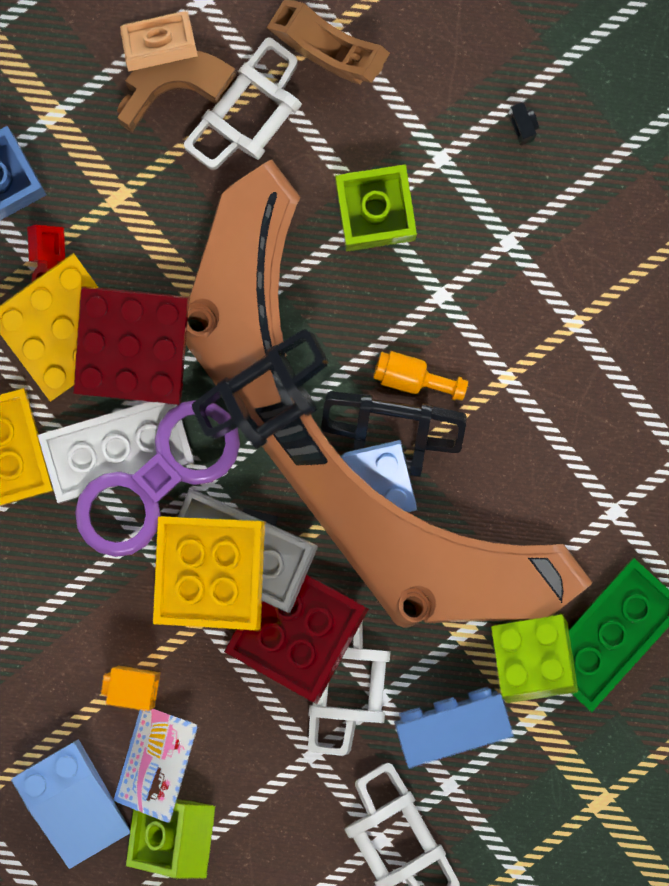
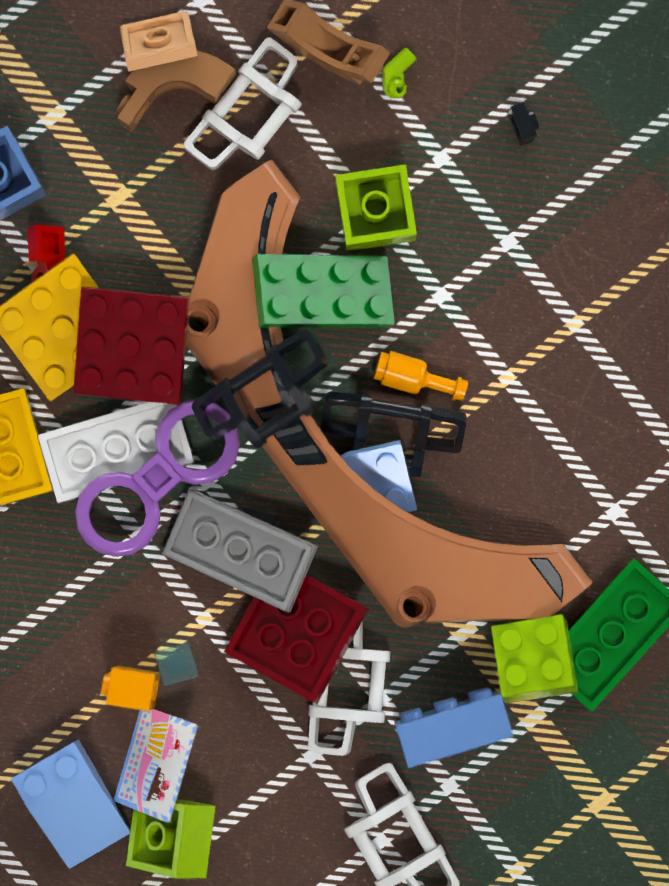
yellow plate [153,516,265,630] -> none
none -> clear light blue plate [154,642,199,687]
none -> plate [252,254,395,328]
none -> lime arm [382,47,417,99]

